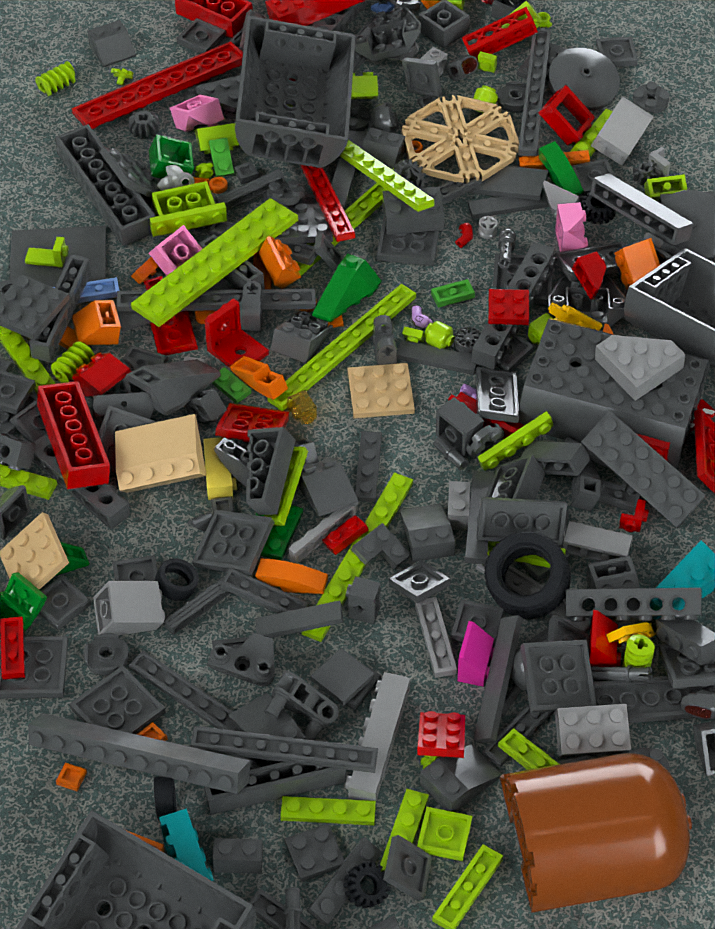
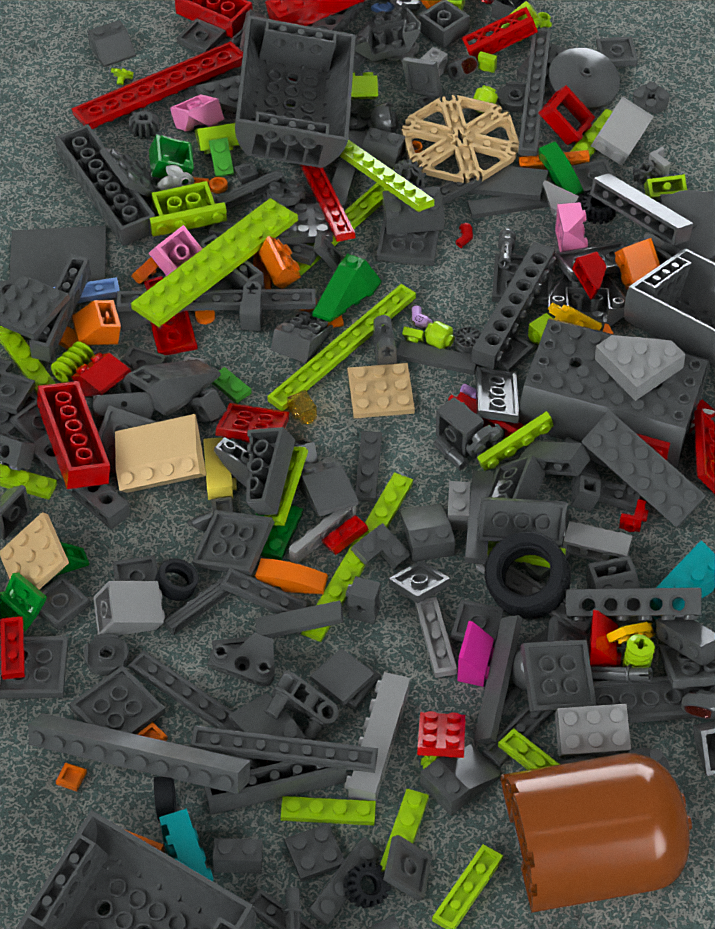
lime bracket [25,237,69,267] -> none
lime piece [35,61,76,96] -> none
lime plate [195,163,213,178] -> none
red bracket [204,298,269,367] -> none
orange slope [229,356,288,400] -> none
lime plate [417,807,473,861] -> none
bright green plate [431,279,475,308] -> none
light grey wheel [478,216,498,239] -> none
red plate [488,289,529,325] -> none

